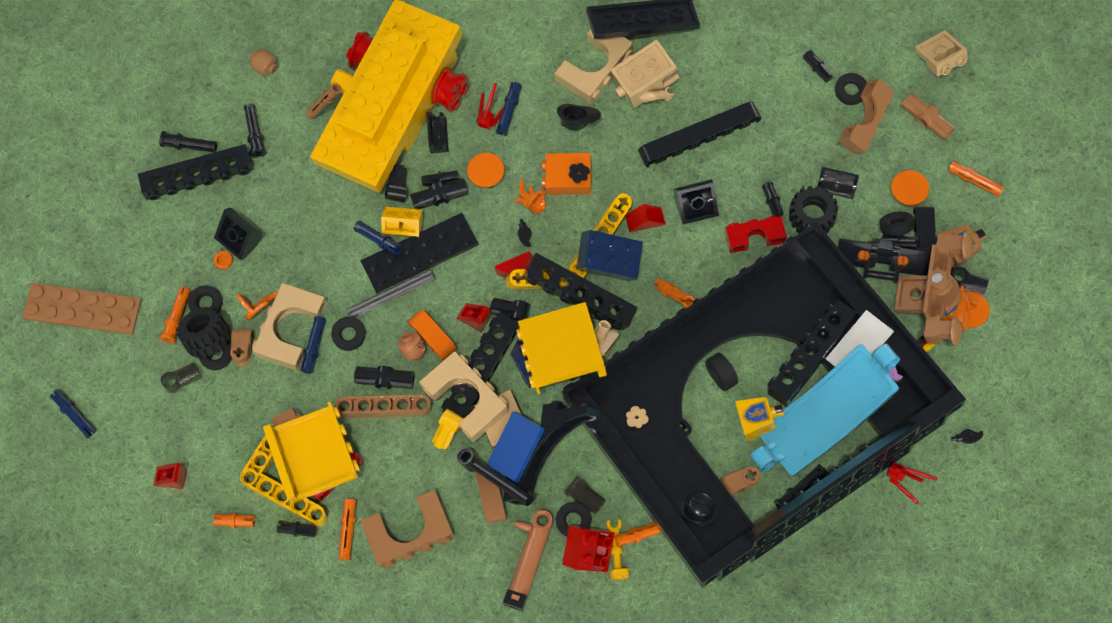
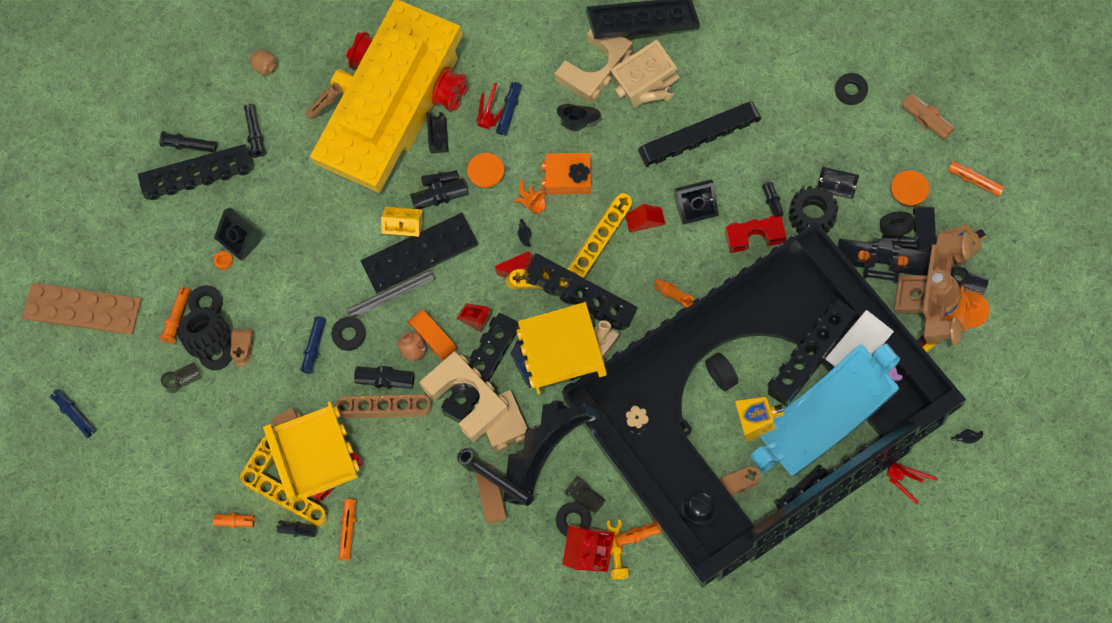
red slope [153,463,187,489] -> none
orange piece [236,291,277,320] -> none
tan arch [252,283,327,371] -> none
dark blue pin [353,221,403,256] -> none
medium nougat arch [361,490,454,569] -> none
black piece [385,164,407,203] -> none
yellow piece [432,408,464,450] -> none
blue tile [487,411,545,483] -> none
black piece [490,298,530,321] -> none
nougat piece [503,510,553,612] -> none
dark blue brick [576,230,643,281] -> none
black axle [803,50,833,82] -> none
medium nougat arch [838,79,894,154] -> none
tan plate [915,30,968,77] -> none

